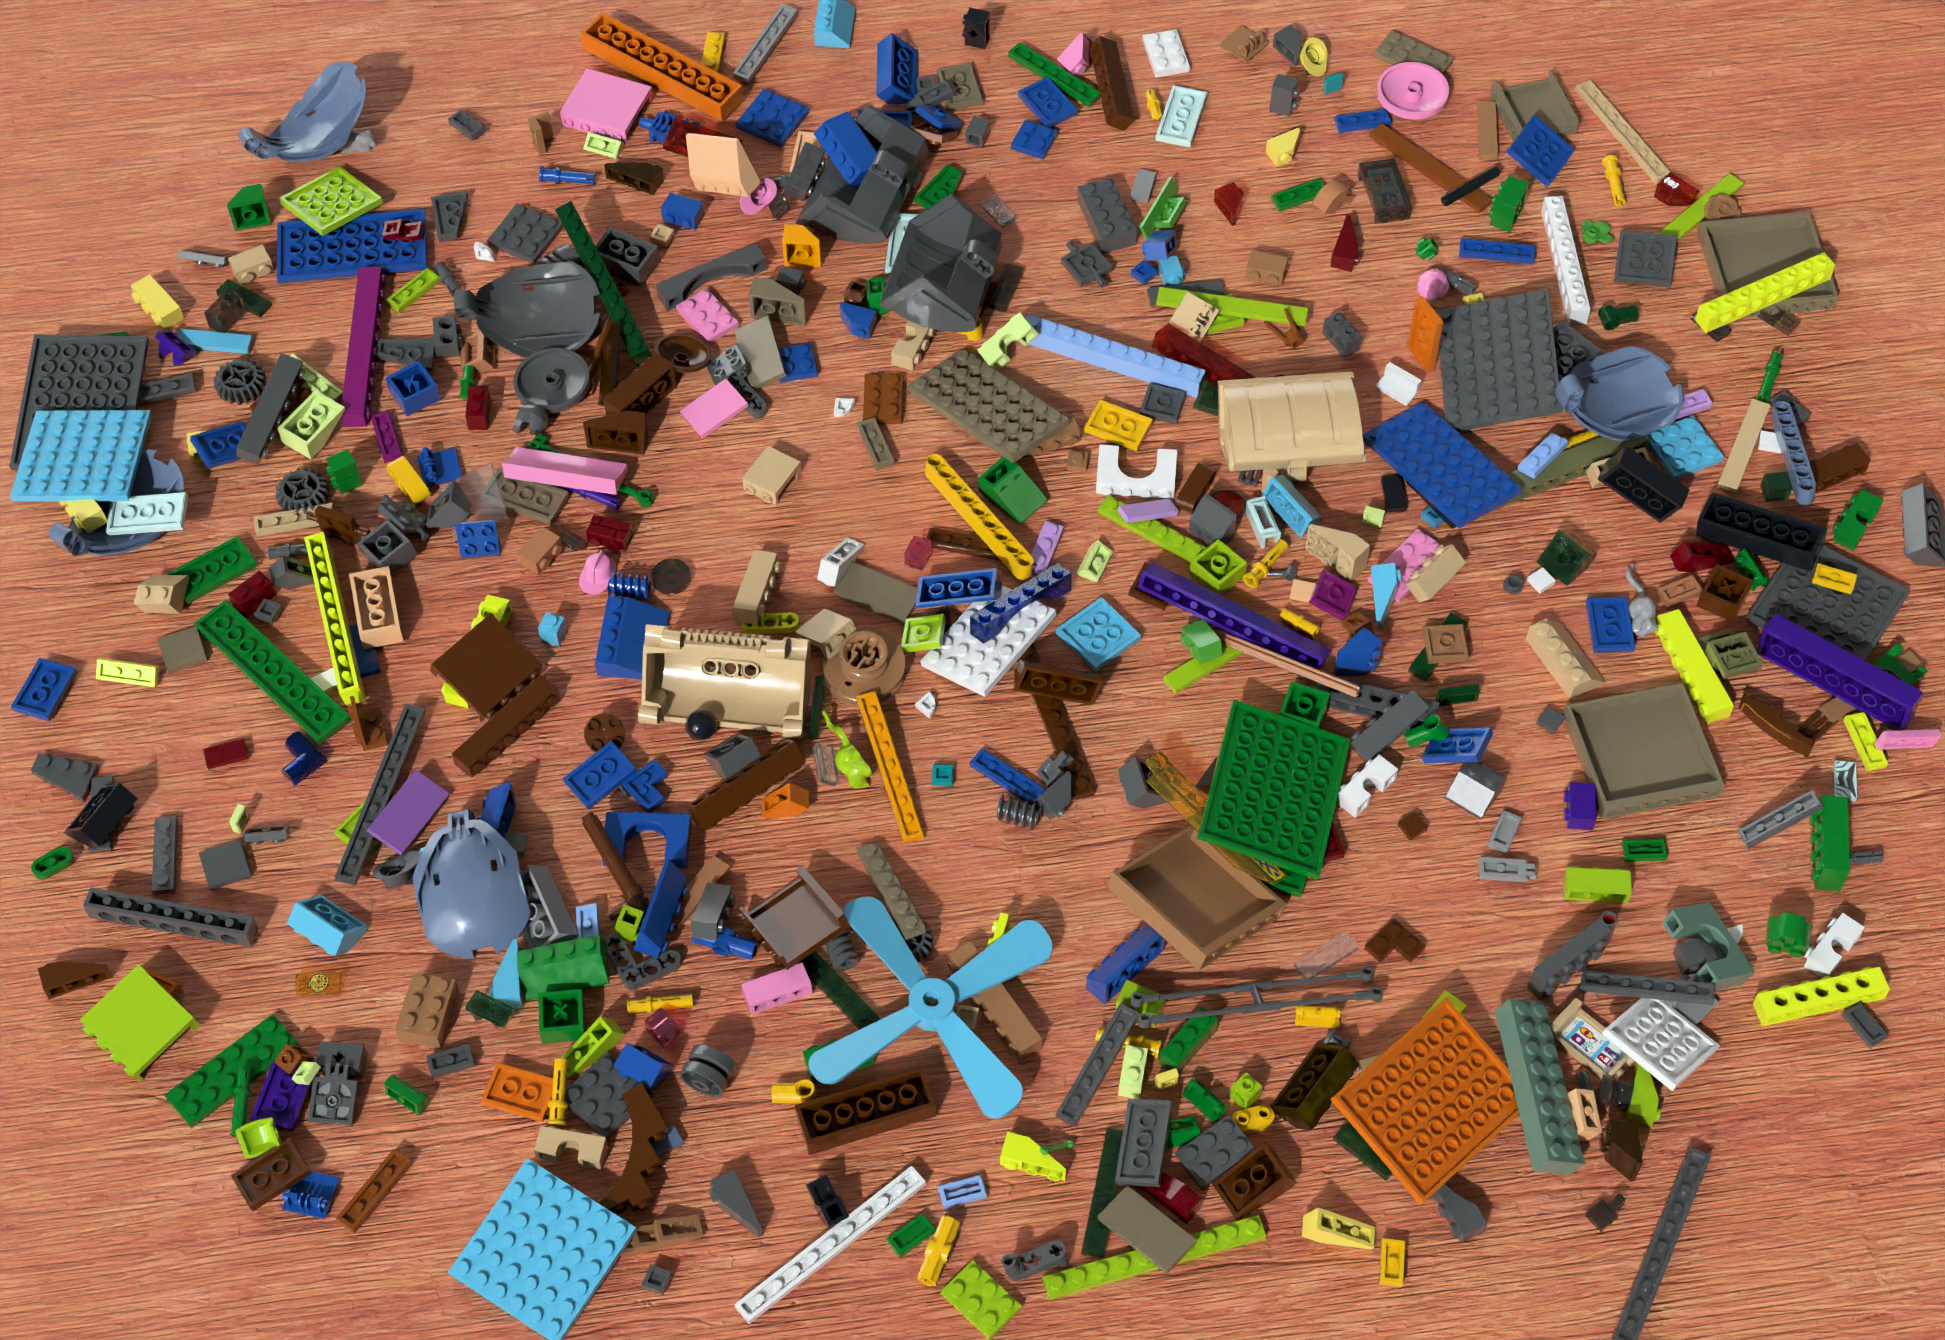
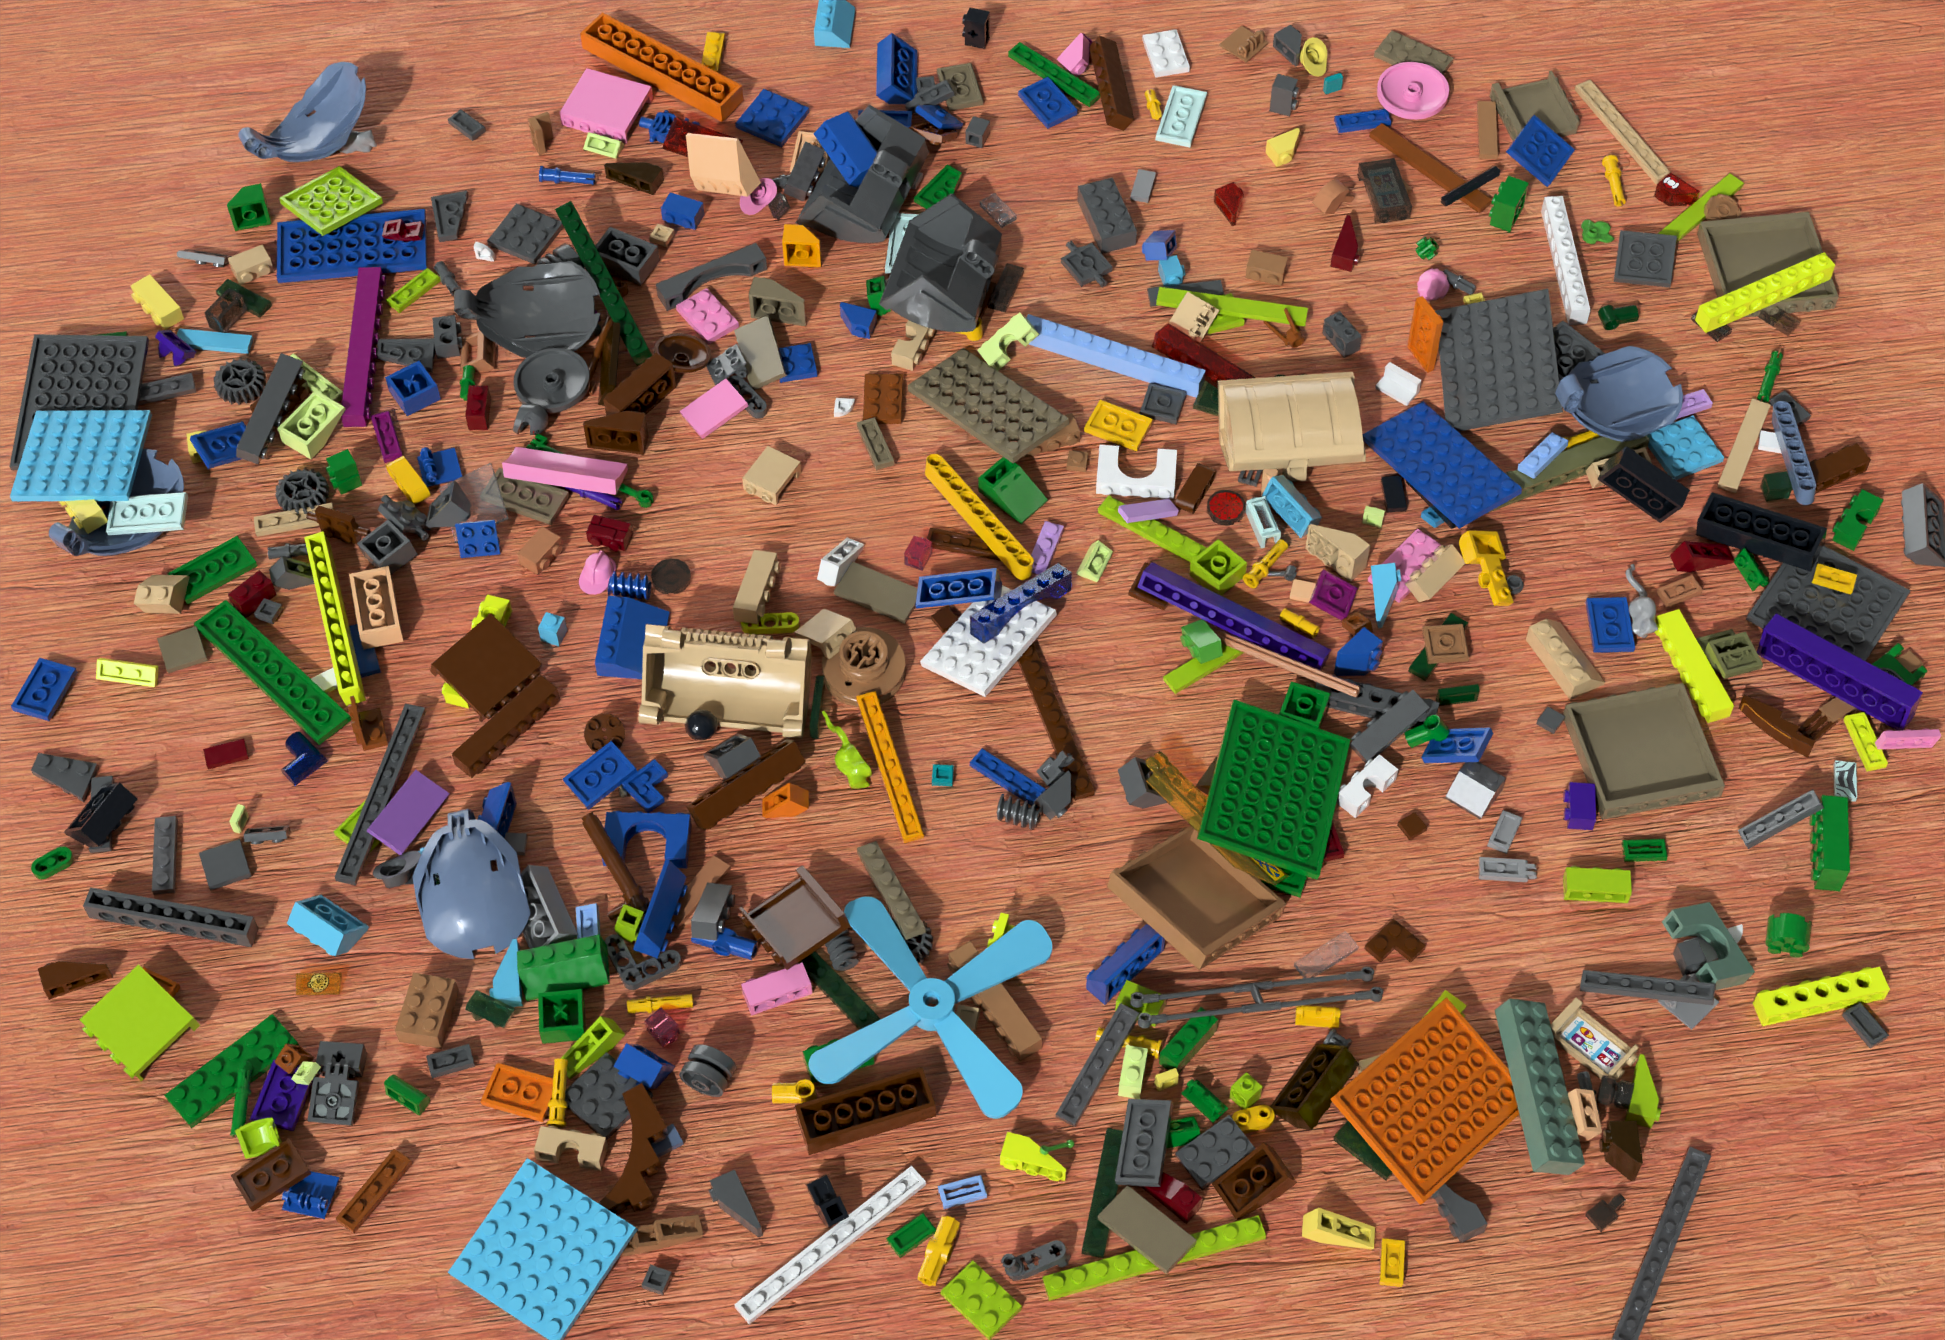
clear smoke plate [556,525,589,551] -> none
light grey plate [733,4,798,84] -> none
dark grey brick [776,266,806,296] -> none
clear plate [813,743,839,786] -> none
reddish brown tile [843,281,867,306] -> none
lime plate [901,614,946,653] -> none
white tile [915,691,936,719] -> none
blue plate [1011,120,1058,160] -> none
reddish brown slope [1014,660,1104,705] -> none
medium azure plate [1056,597,1141,672] -> none
blue plate [1131,260,1157,285] -> none
bright green bracket [1139,177,1186,240] -> none
dark grey slope [1189,493,1237,546] -> none
green tile [1271,178,1324,212] -> none
blue plate [1459,238,1535,264] -> none
white tile [1527,567,1556,594] -> none
dark grey hinge [1528,911,1618,1000] -> none
clear green slope [1537,530,1597,586] -> none
white plate [1602,998,1720,1091] -> none
reddish brown brick [1697,564,1754,623] -> none
white arch [1804,913,1865,978] -> none
dark grey axle [1849,850,1884,865] -> none
none -> yellow plate [1459,531,1514,606]

